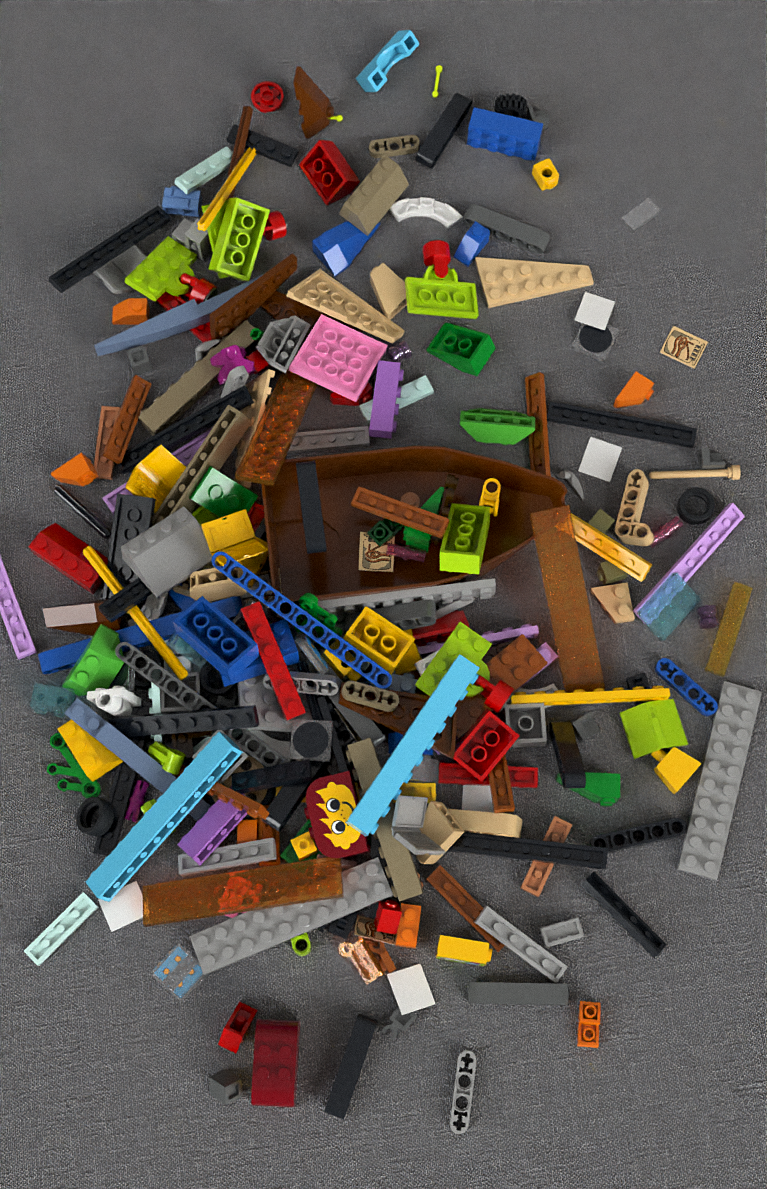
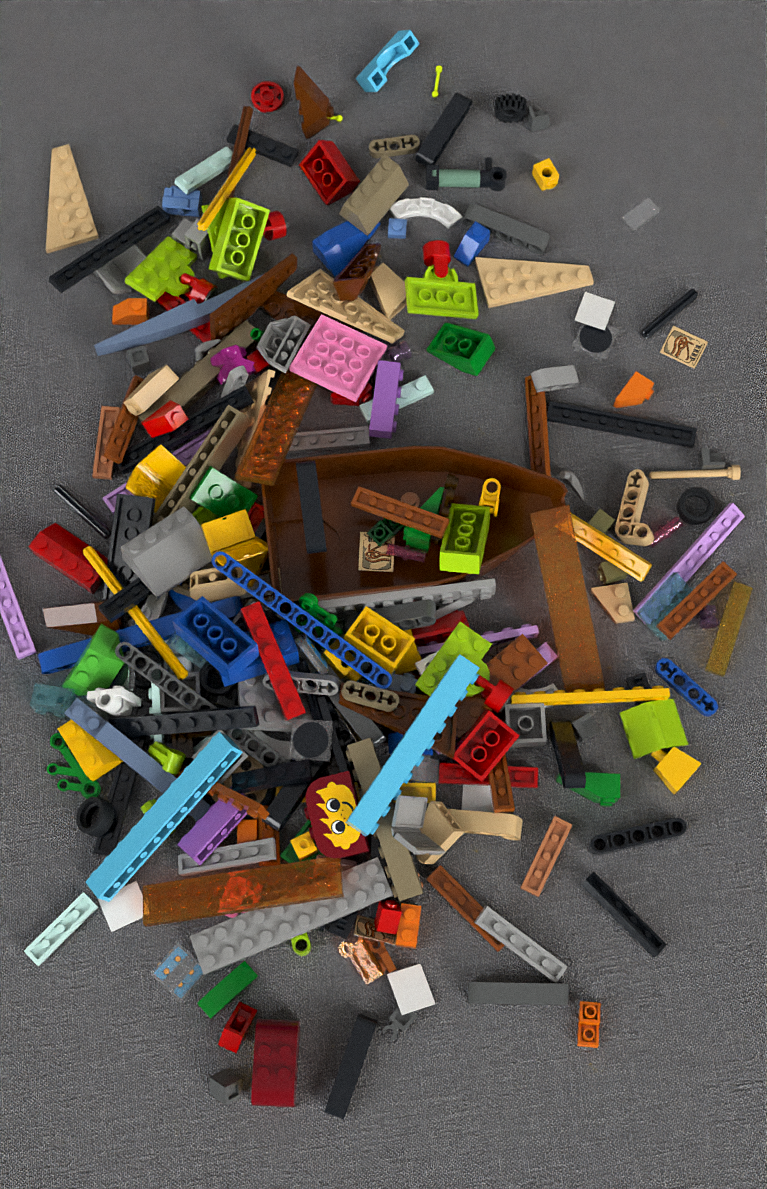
orange slope [51,453,99,487] -> none
magenta pin [125,780,149,822] -> none
yellow brick [436,935,492,966] -> none
black plate [447,832,608,870] -> none
light grey beam [450,1050,477,1134] -> none
bright green wedge [460,408,535,445] -> none
blue brick [467,107,543,161] -> none
light grey plate [539,917,584,948] -> none
white sticker [578,437,622,482] -> none
light grey plate [677,681,762,881] -> none
none -> tan wing [46,144,99,254]
none -> tan slope [123,365,179,416]
none -> red slope [141,400,188,438]
none -> green slope [197,961,258,1019]
none -> reddish brown wedge [333,243,381,301]
none -> medium blue plate [388,218,407,239]
none -> piece [426,157,507,191]
none -> light grey beam [531,365,580,392]
none -> black axle [641,289,698,339]
none -> dark orange plate [656,561,737,640]

